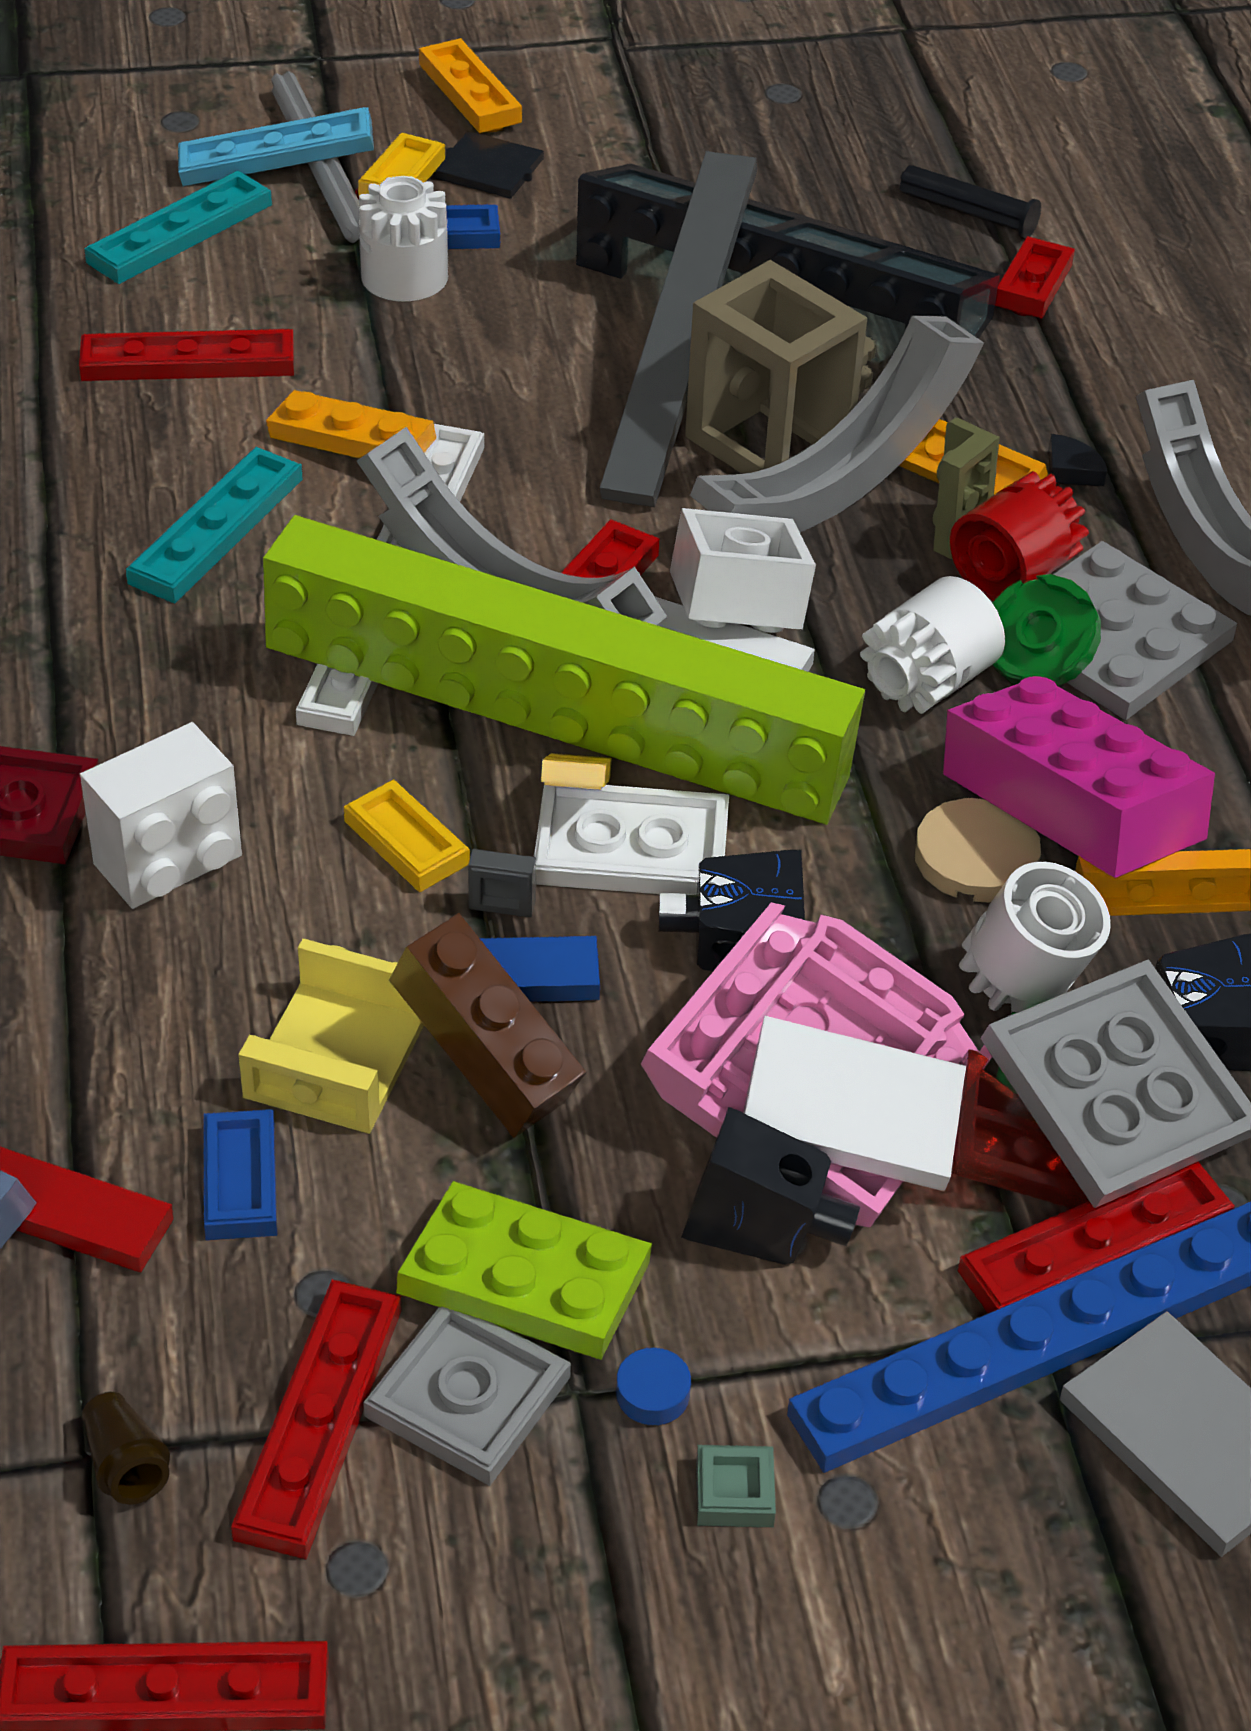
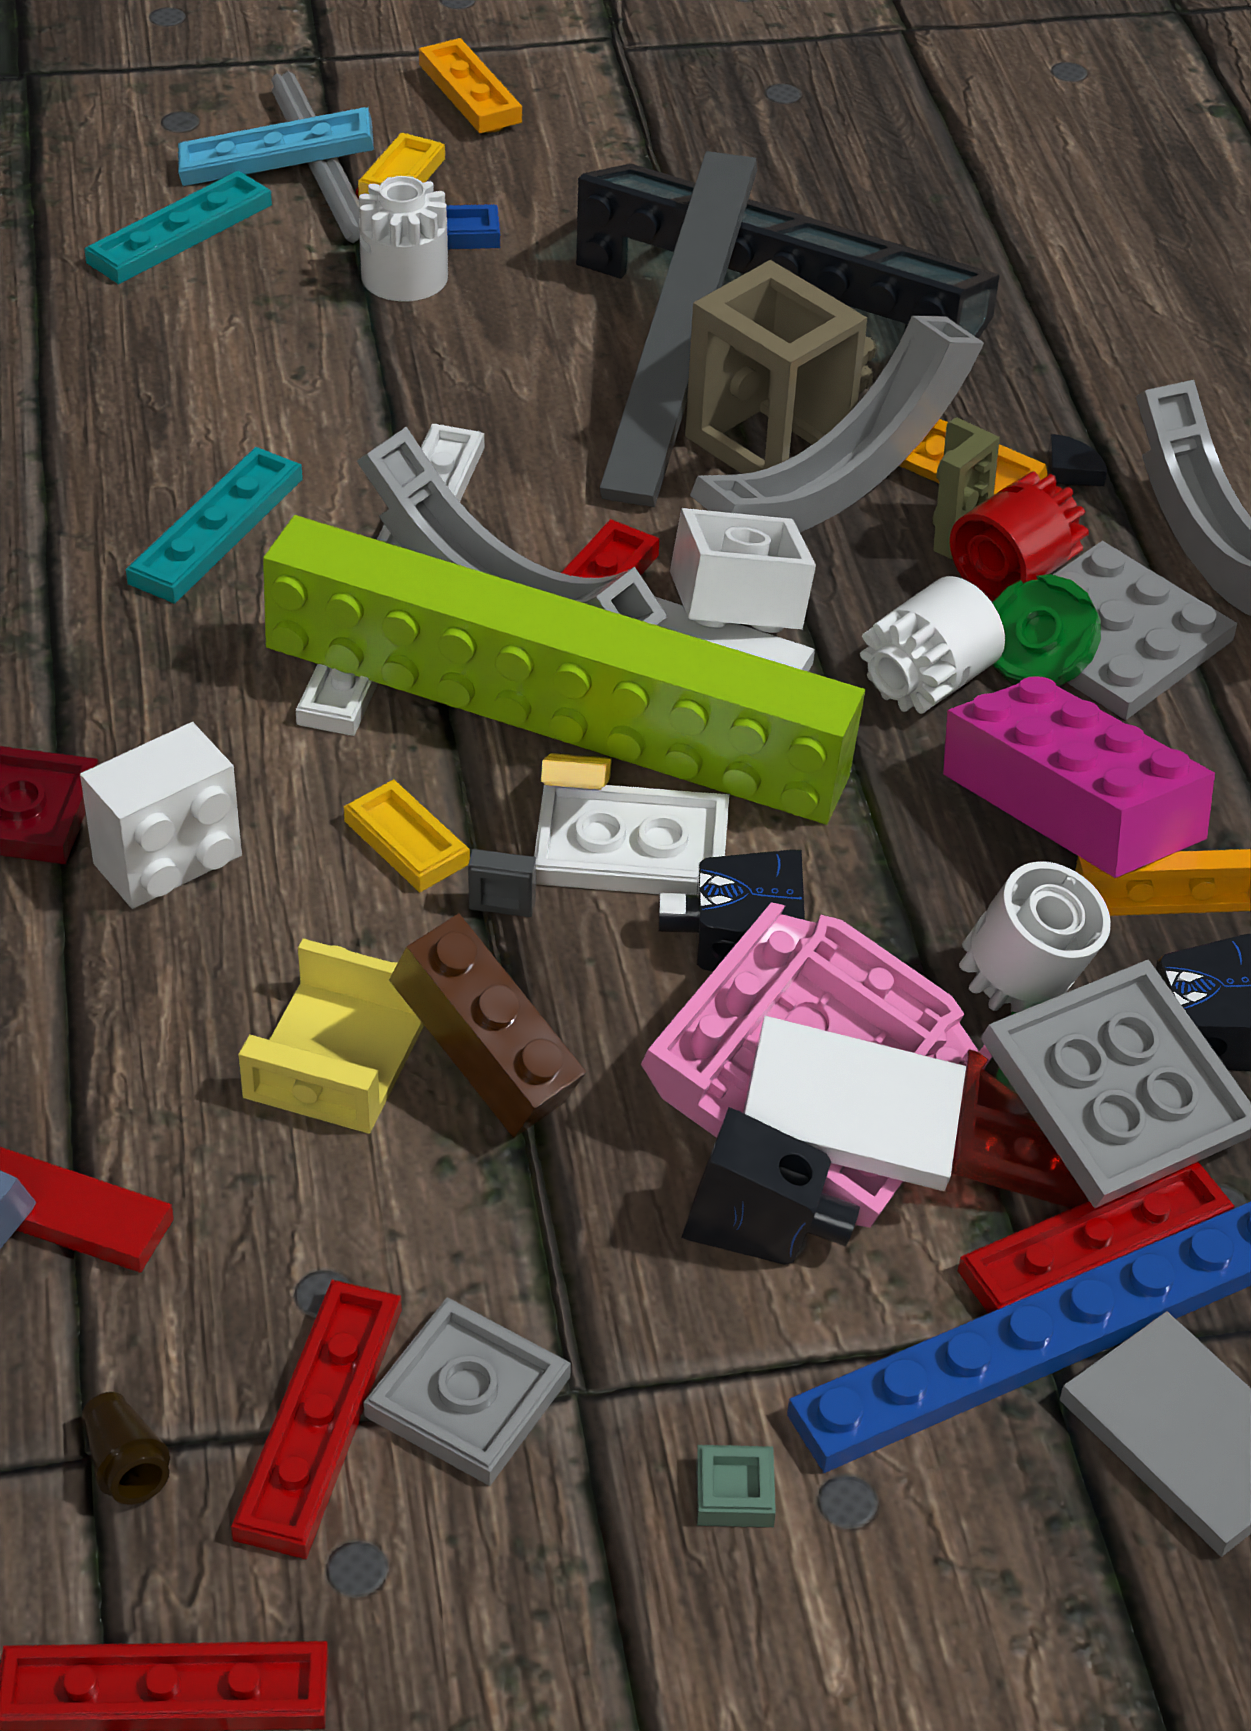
red tile [79,329,294,381] -> none
blue tile [204,1109,277,1240] -> none
light orange plate [266,390,436,458] -> none
lime plate [396,1181,652,1360] -> none
black piece [434,131,544,199] -> none
blue tile [480,936,600,1002] -> none
blue tile [616,1348,691,1425] -> none
black axle [899,165,1041,239] -> none
tan tile [915,798,1041,903] -> none
red plate [995,236,1075,318] -> none

